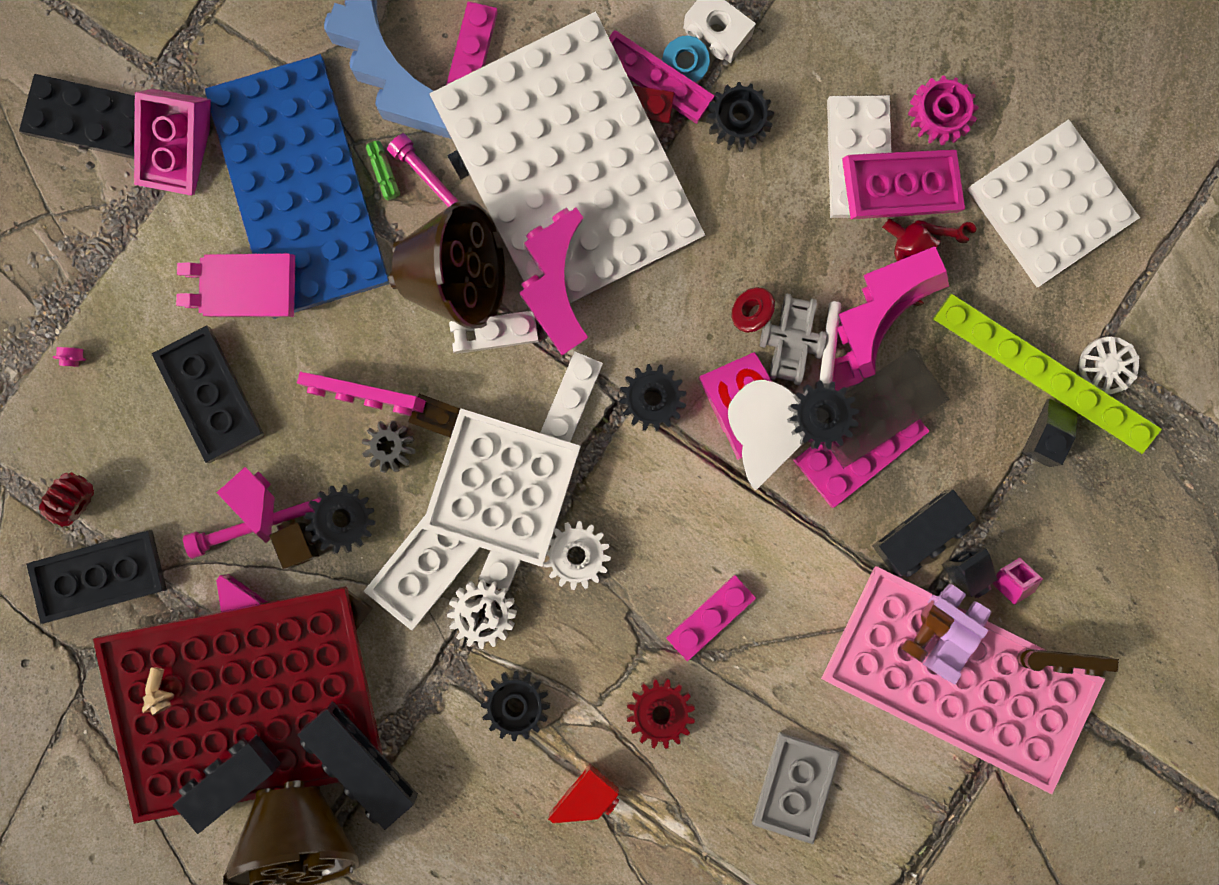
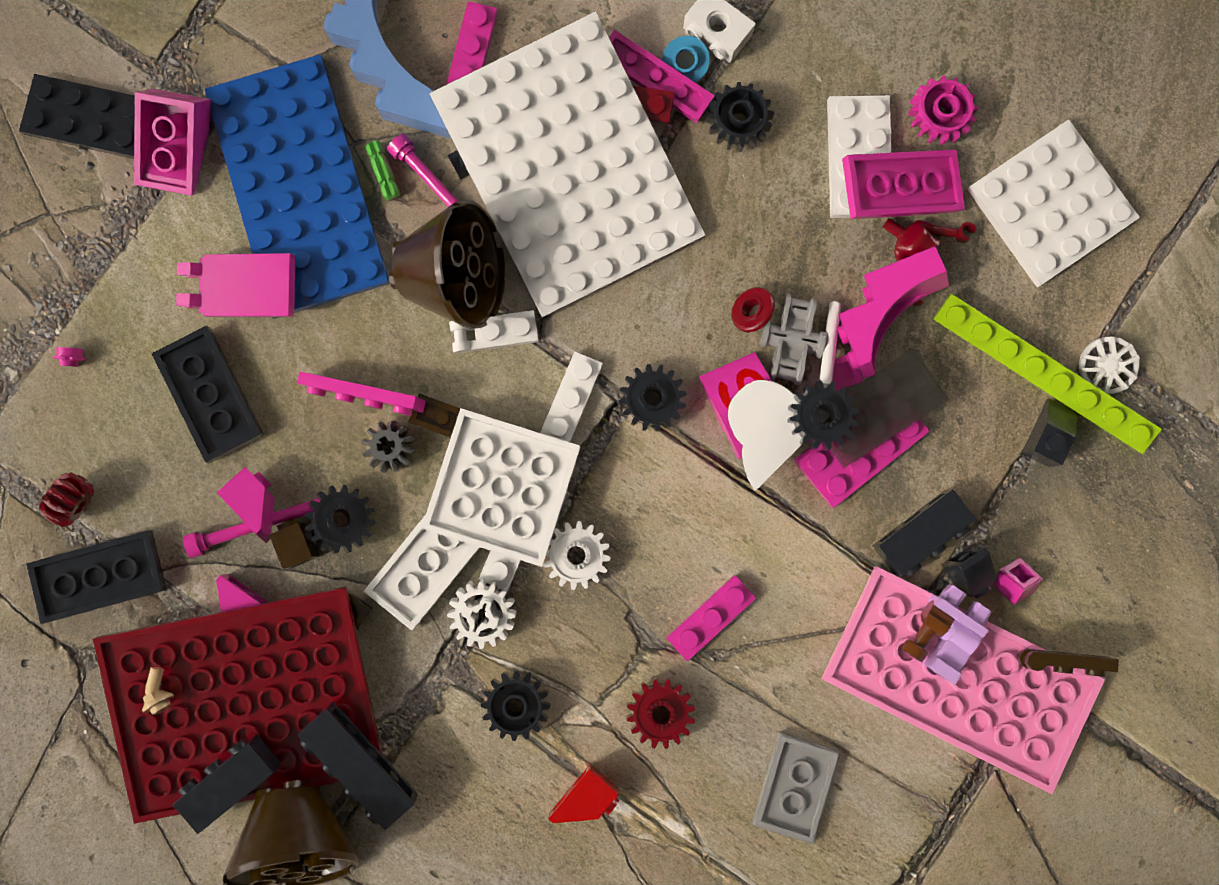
dark pink arch [519,207,588,356] -> none

